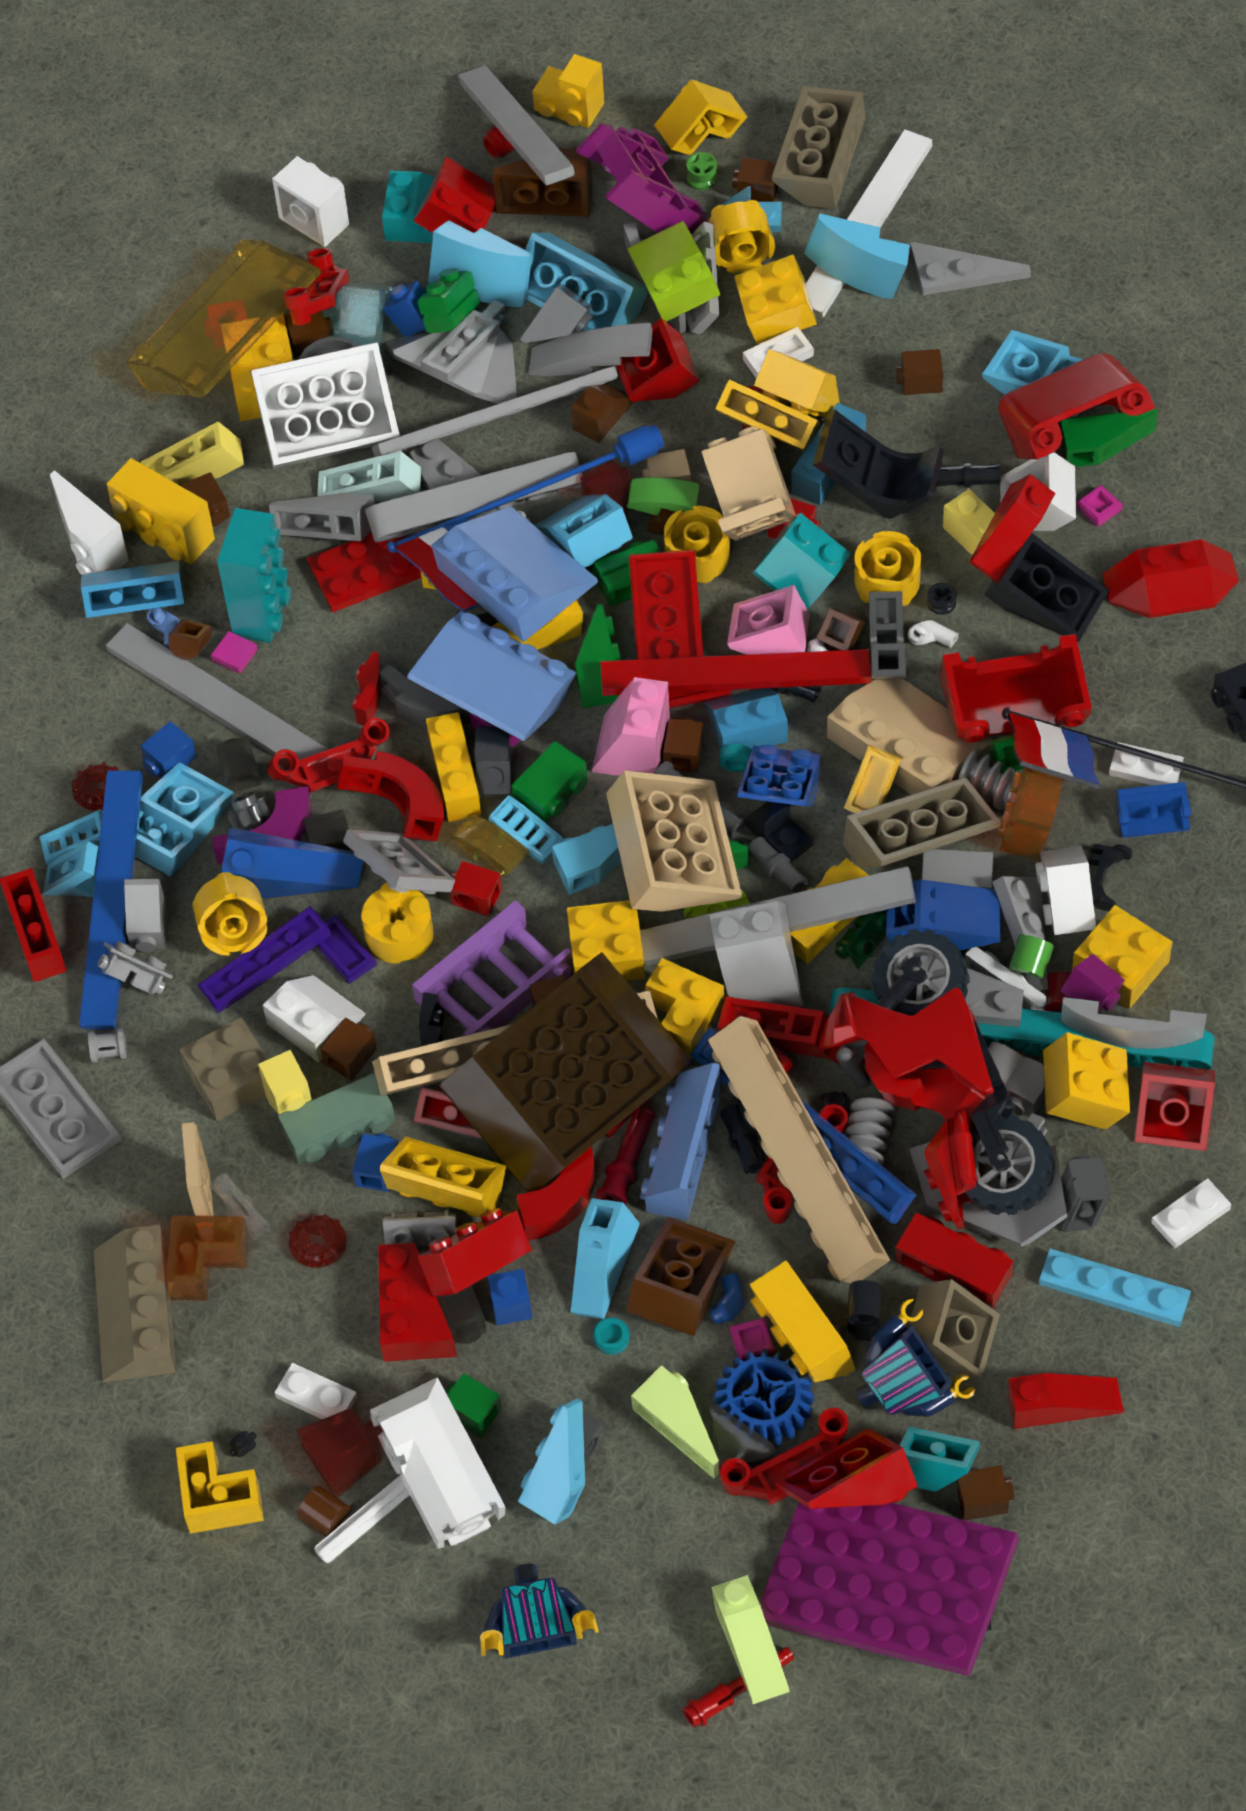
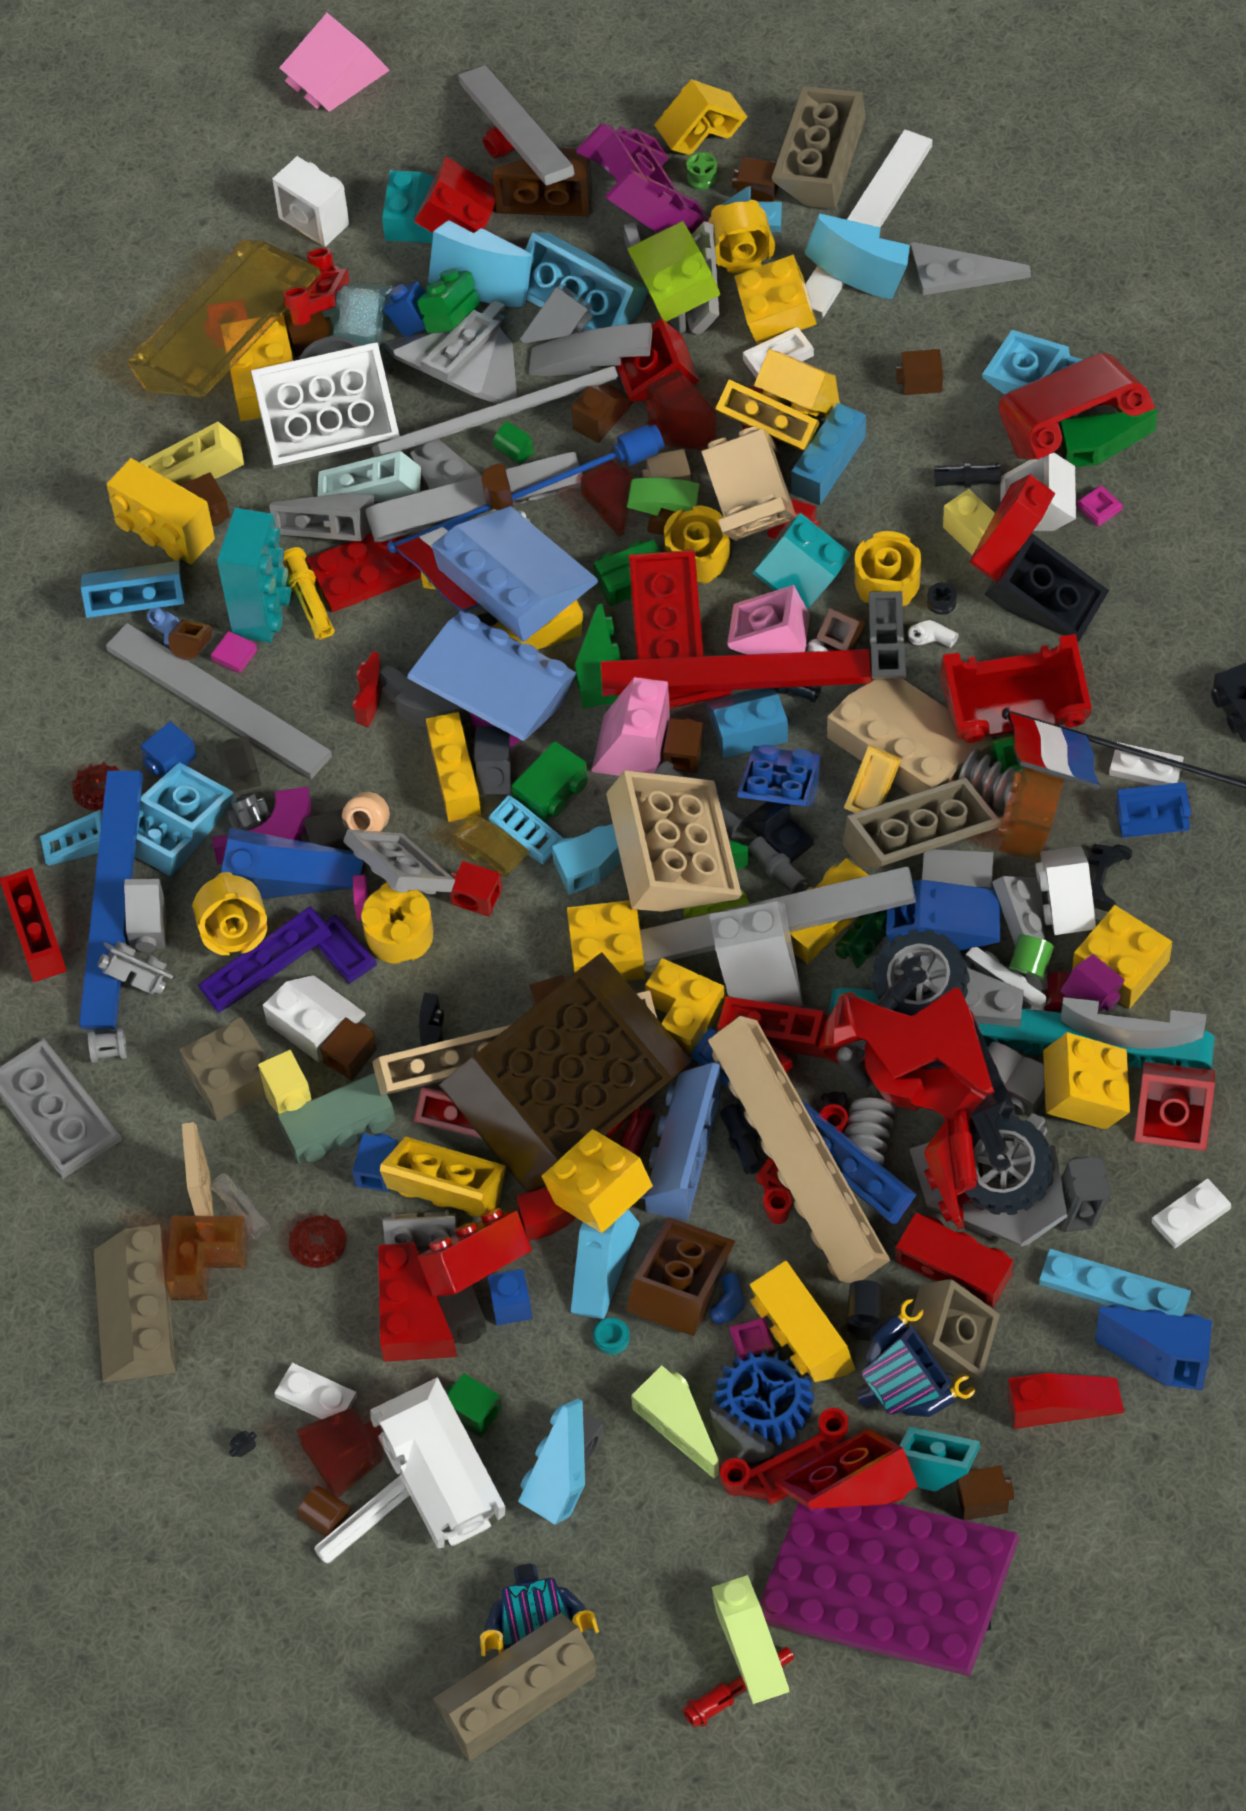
medium azure slope [43,841,98,897] -> none
white slope [50,470,129,575] -> none
yellow brick [176,1441,264,1534] -> none
red plate [268,718,390,794] -> none
red arch [337,751,444,842] -> none
medium lavender fence [412,900,574,1036] -> none
yellow brick [532,54,604,129] -> none
medium azure slope [534,494,633,567] -> none
teal tile [719,744,752,772] -> none
black bracket [813,410,944,519] -> none
red wedge [1102,539,1239,618] -> none
none -> bright pink slope [280,13,390,112]
none -> yellow pin [283,547,335,640]
none -> light nougat head [341,792,390,832]
none -> dark pink tile [353,875,370,921]
none -> dark tan slope [433,1613,597,1762]
none -> reddish brown brick [481,463,513,510]
none -> green brick [493,421,535,465]
none -> yellow brick [542,1129,653,1234]
none -> clear red slope [645,369,716,450]
none -> blue slope [1095,1305,1212,1390]

